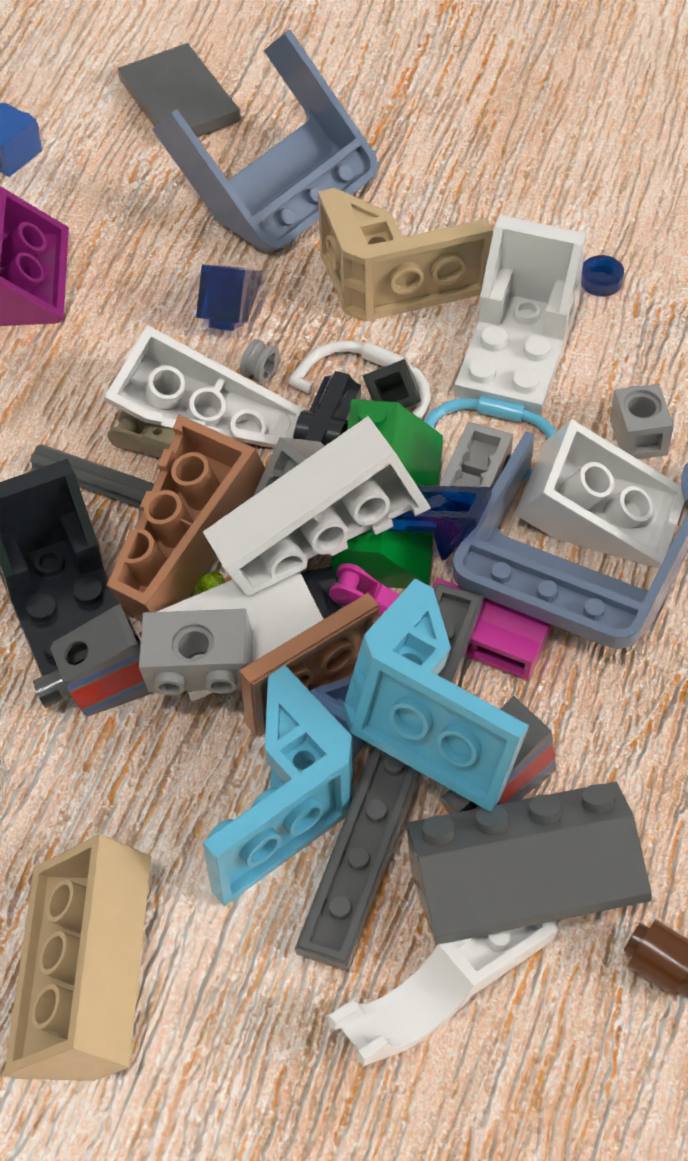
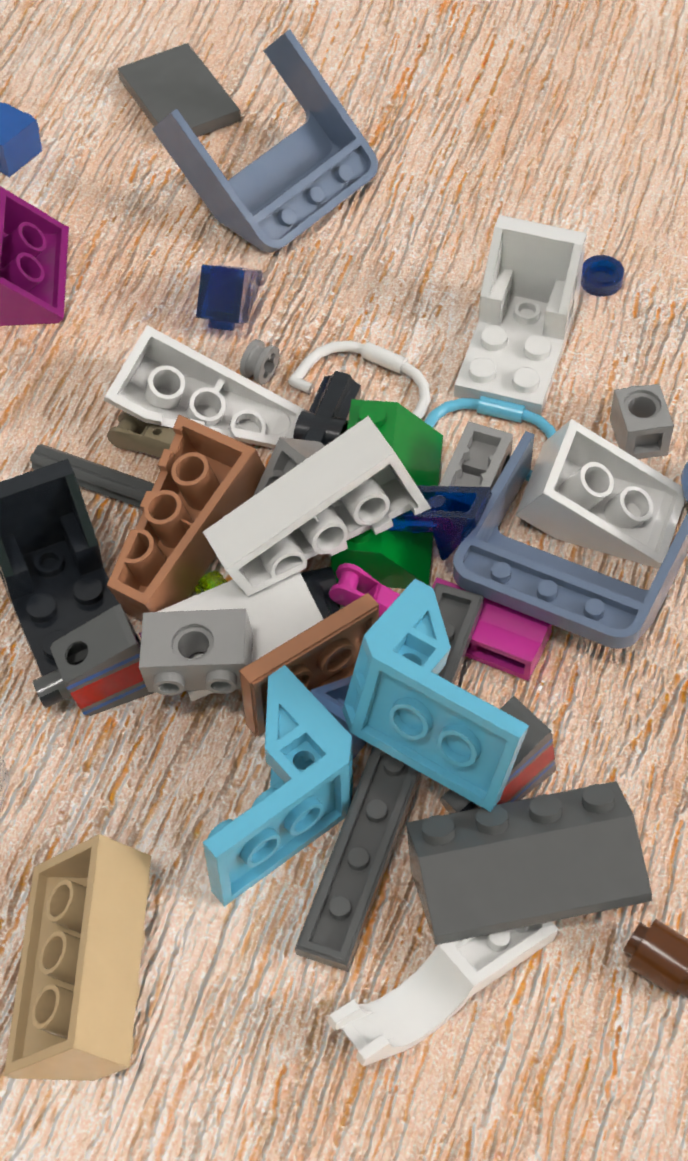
tan bracket [318,188,493,321] -> none
pearl dark grey slope [363,359,422,408] -> none

